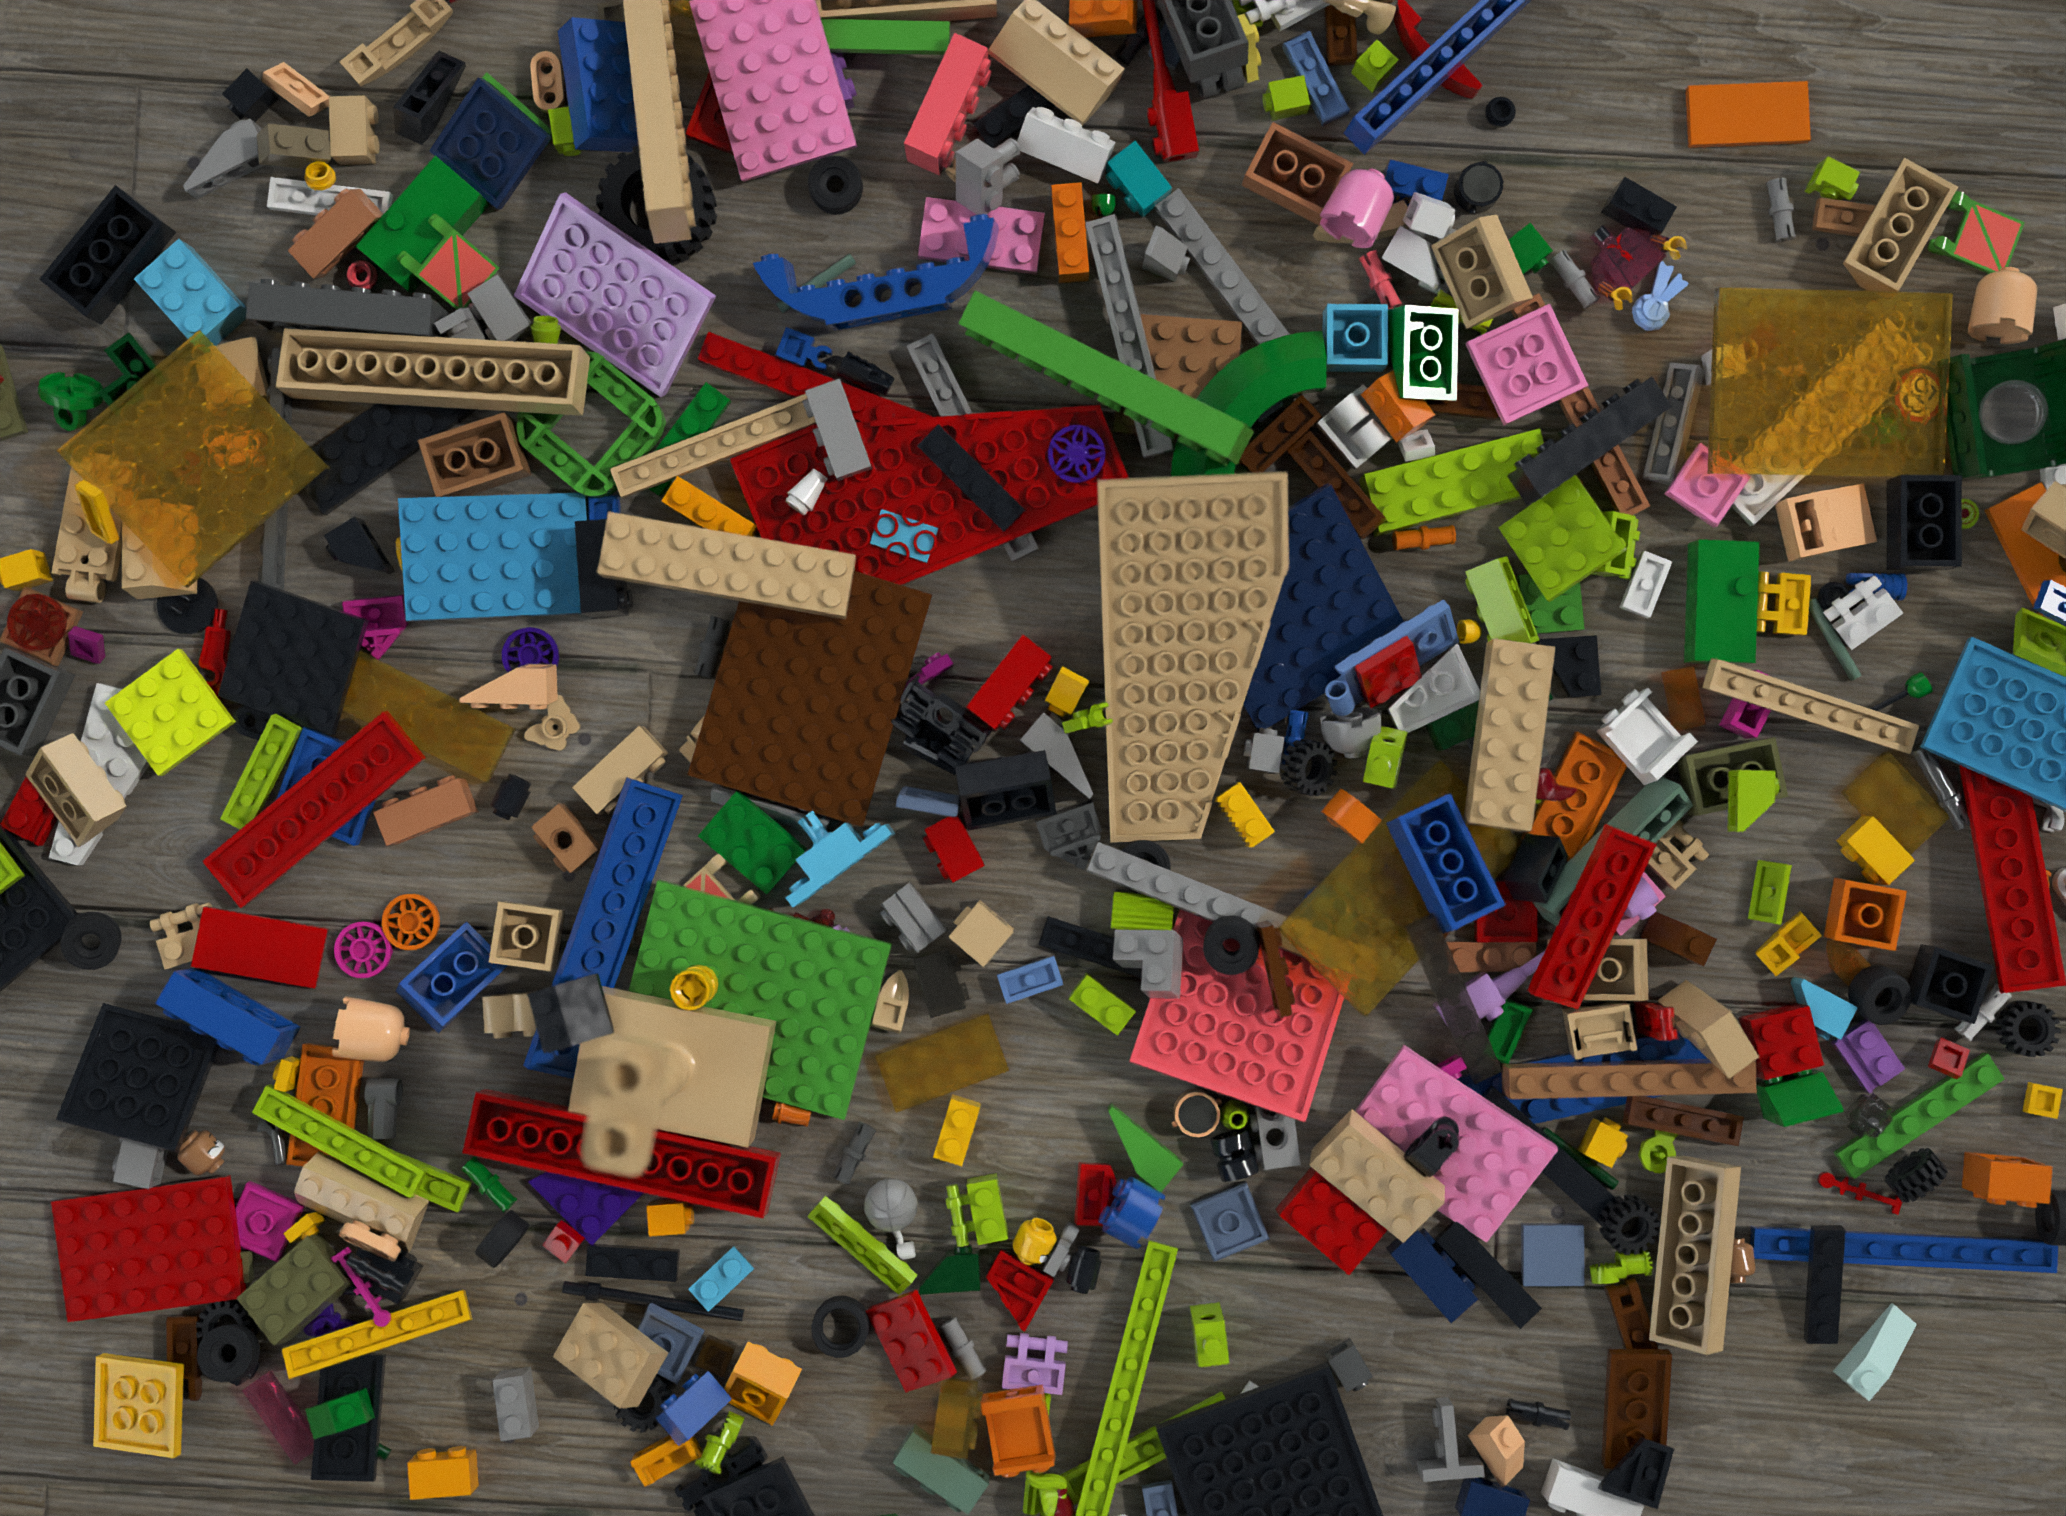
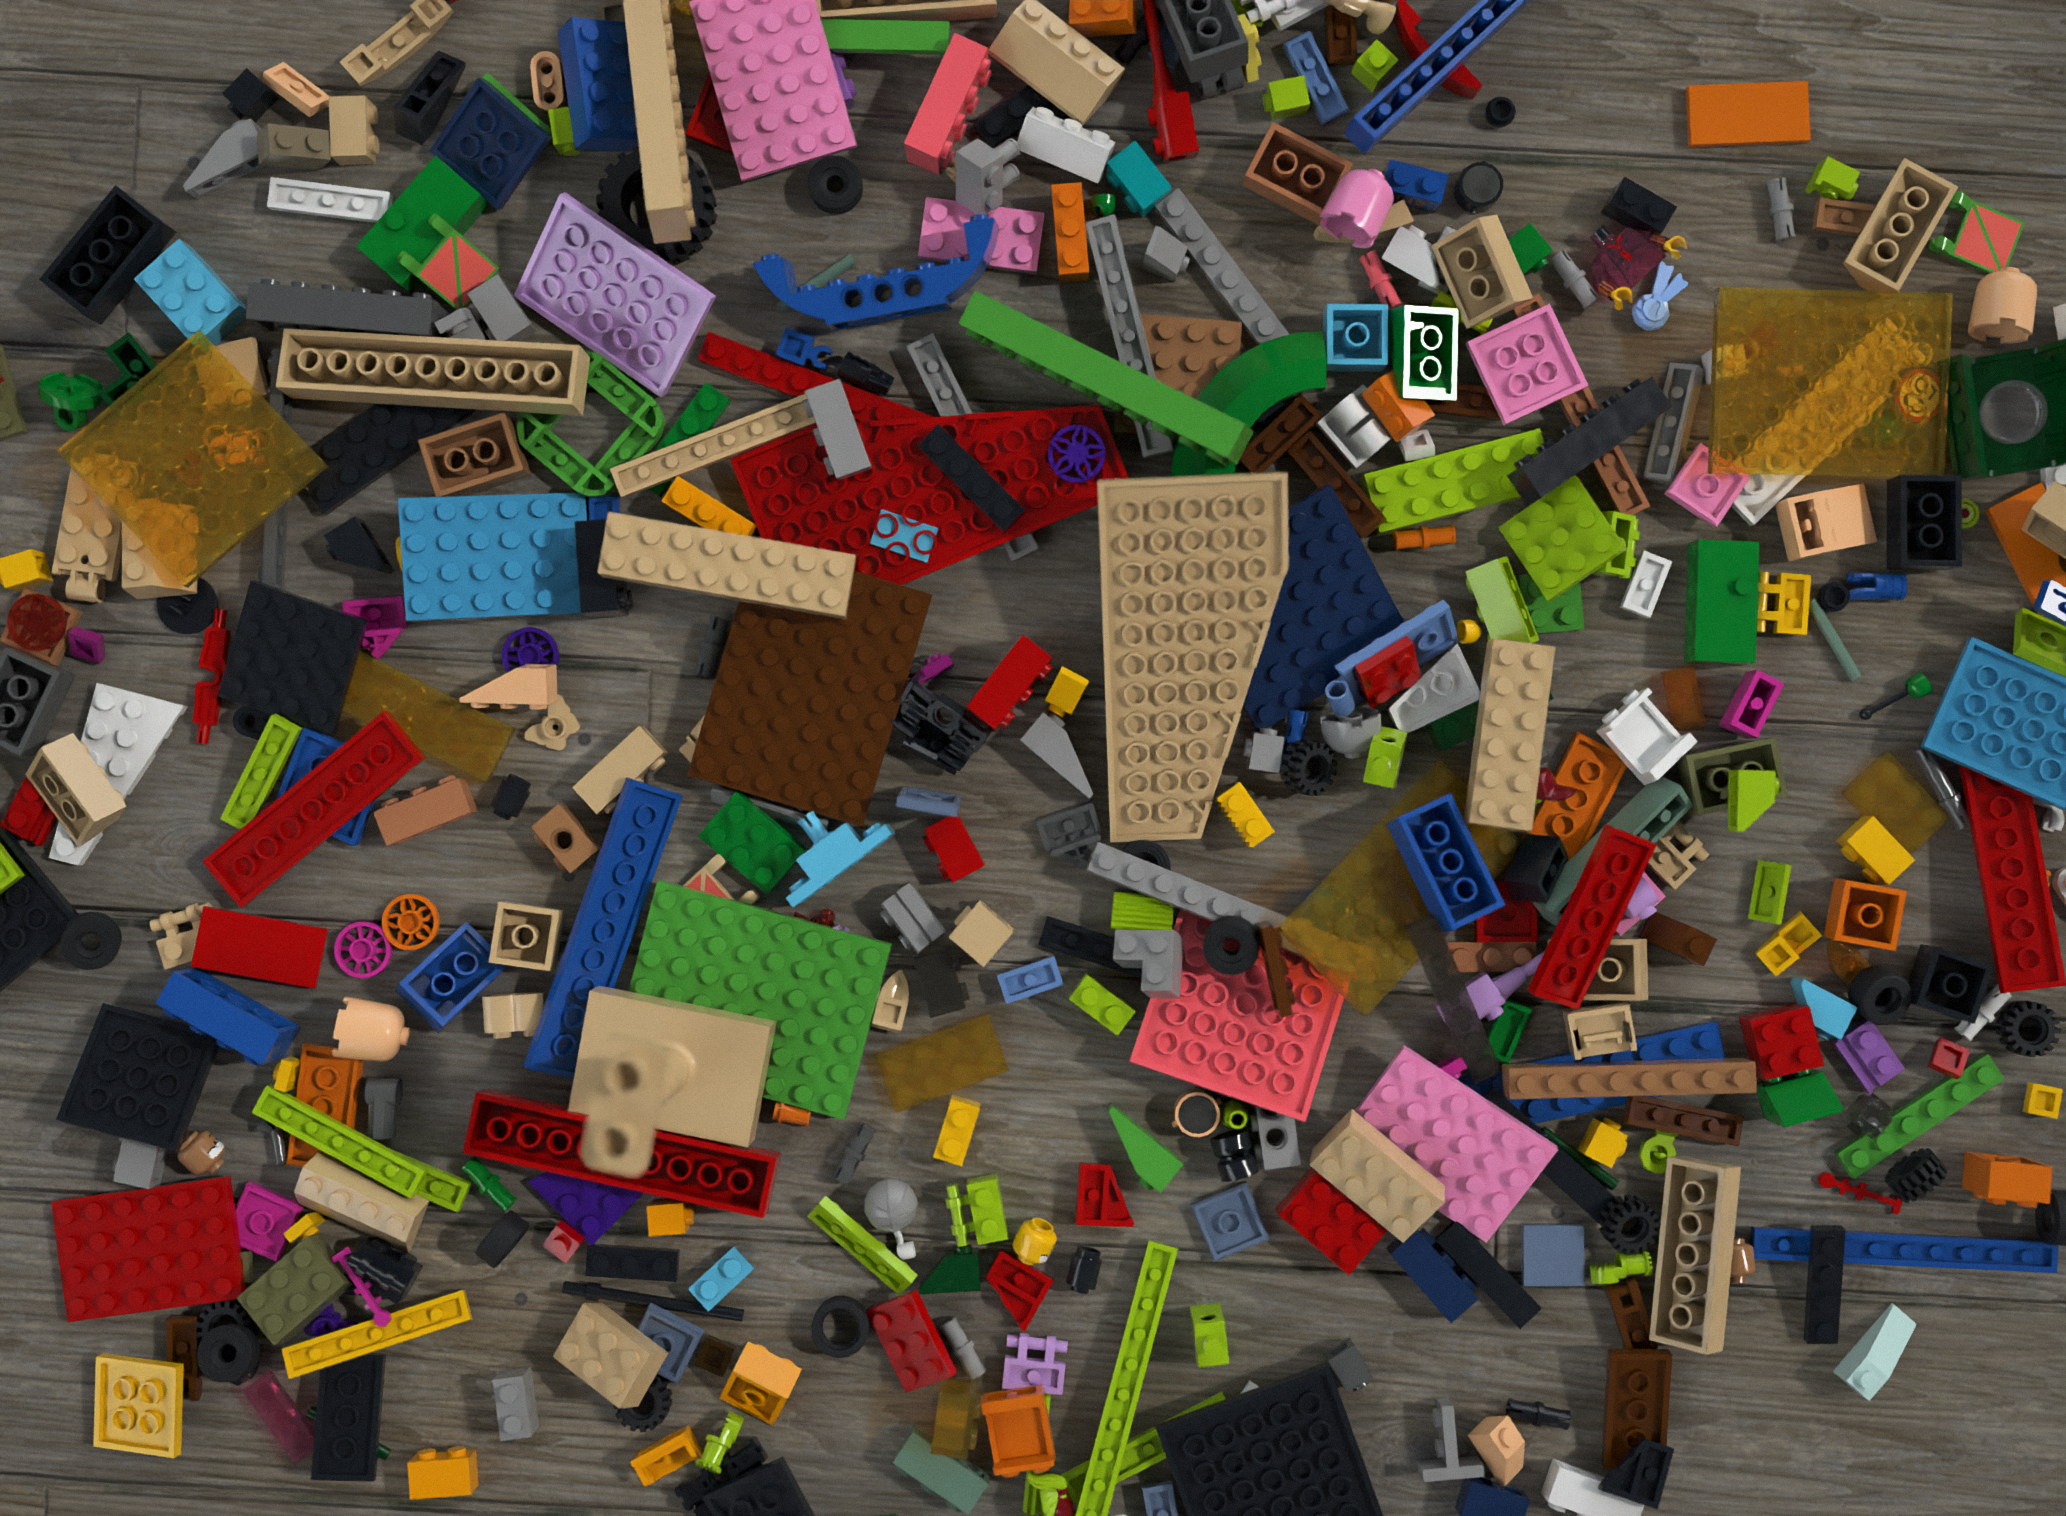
yellow tile [75,479,120,544] -> none
neon yellow plate [105,649,236,776] -> none
nougat brick [288,188,383,279] -> none
yellow plate [304,161,336,191] -> none
green slope [305,1388,375,1439] -> none
light nougat plate [339,1220,401,1261] -> none
coral plate [346,260,378,289] -> none
black slope [527,973,615,1054] -> none
lime cone [530,315,561,344] -> none
blue brick [656,1371,732,1446] -> none
yellow wheel [670,964,718,1010] -> none
white cone [785,469,828,516] -> none
black brick [955,750,1057,831] -> none
light grey plate [1043,1221,1079,1277] -> none
lime plate [1062,702,1113,734] -> none
blue brick [1098,1177,1165,1249] -> none
orange brick [1321,789,1382,844] -> none
white brick [1403,192,1455,239] -> none
black piece [1404,1117,1459,1177] -> none
black wing [1537,635,1602,698] -> none
red plate [1634,1001,1678,1040] -> none
tan wedge [1657,980,1759,1079] -> none
tan plate [1702,658,1919,754] -> none
white plate [1823,575,1903,650] -> none

